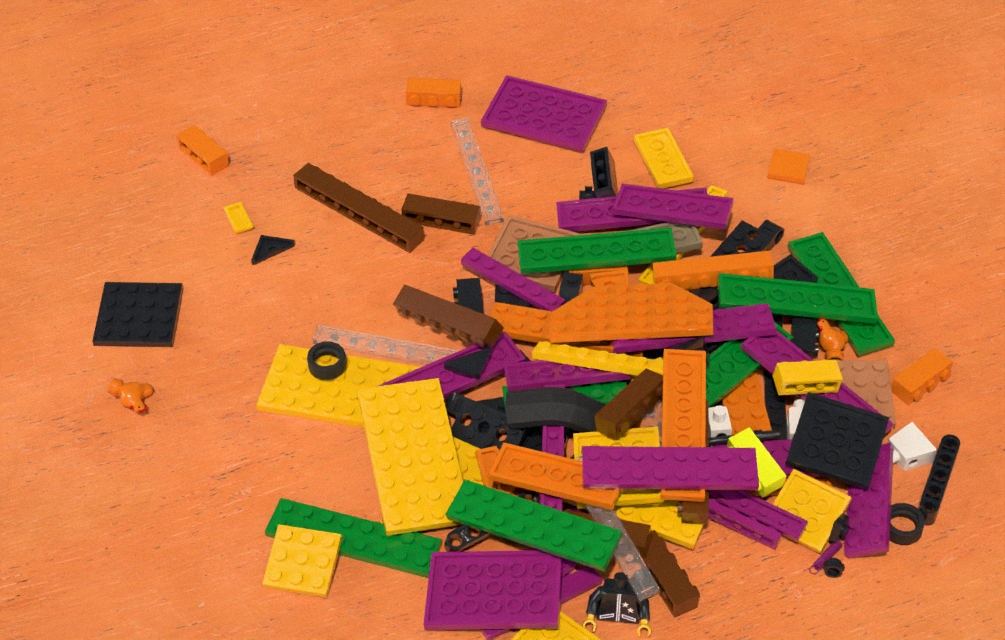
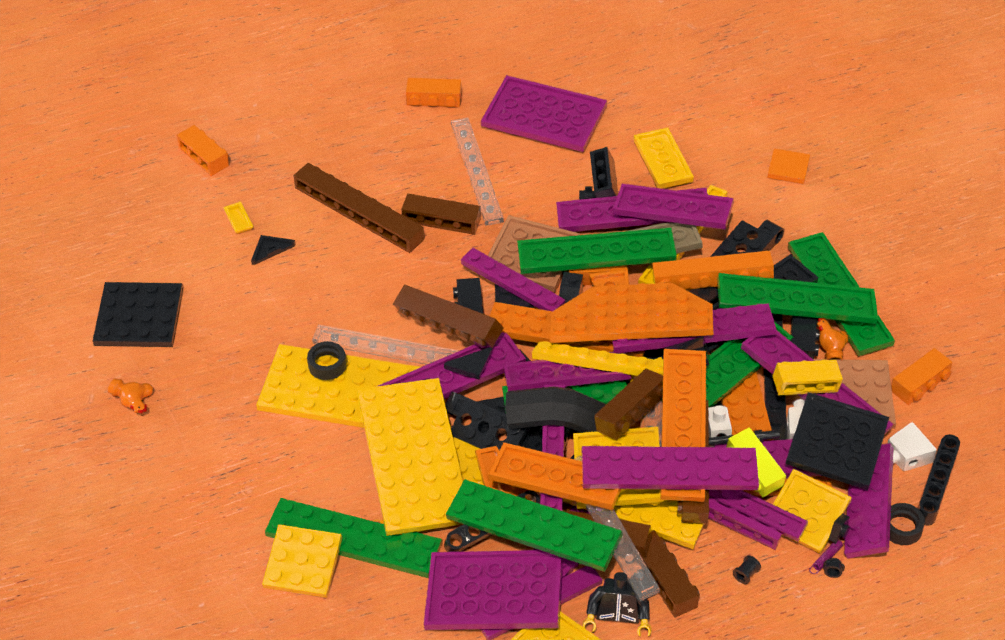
none -> black bush [733,555,761,584]

